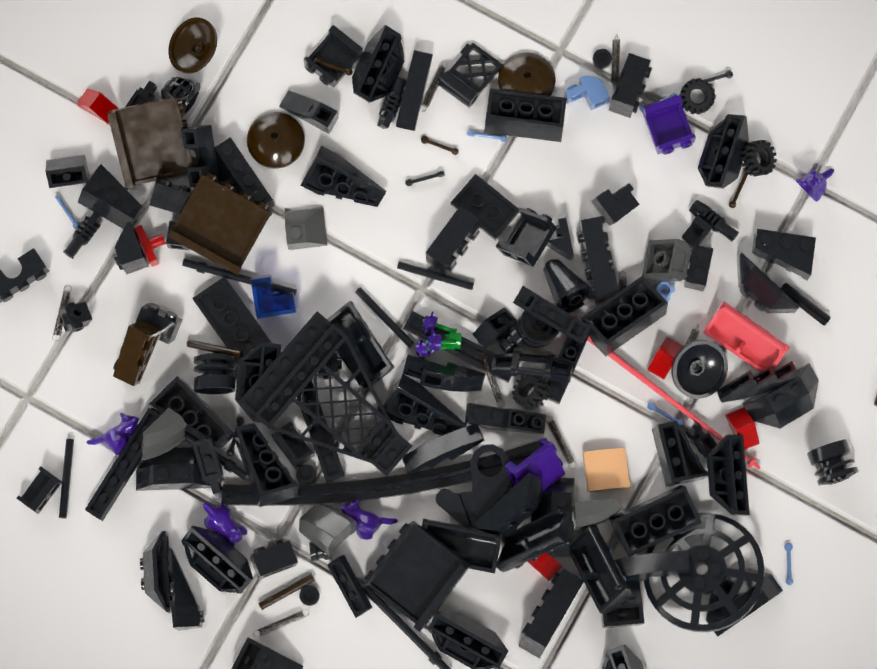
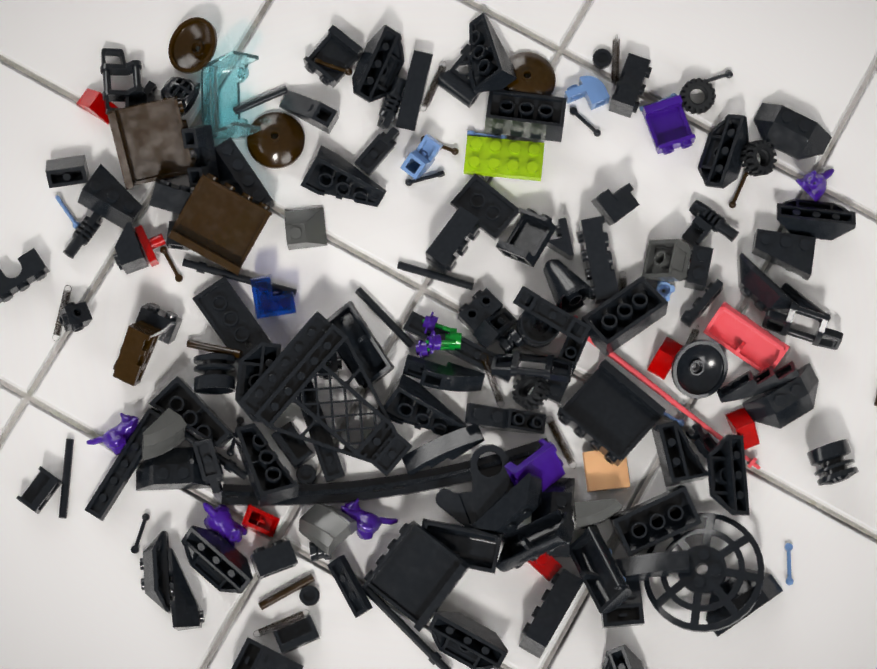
none -> black bar [100,48,144,114]
none -> black hinge [131,513,150,554]
none -> dark brown hinge [160,246,183,282]
none -> clear light blue windscreen [201,50,261,139]
none -> black bar [233,85,288,115]
none -> red slope [242,505,280,537]
none -> black panel [273,615,320,654]
none -> black hinge [354,127,400,176]
none -> medium blue brick [400,134,443,180]
none -> black brick [458,288,503,333]
none -> lime plate [464,136,544,181]
none -> black wedge [469,12,517,93]
none -> black panel [557,359,666,466]
none -> black hinge [570,107,601,137]
none -> black hinge [680,279,723,328]
none -> black wedge [753,103,832,160]
none -> black bar [762,302,843,350]
none -> black wedge [776,199,856,240]

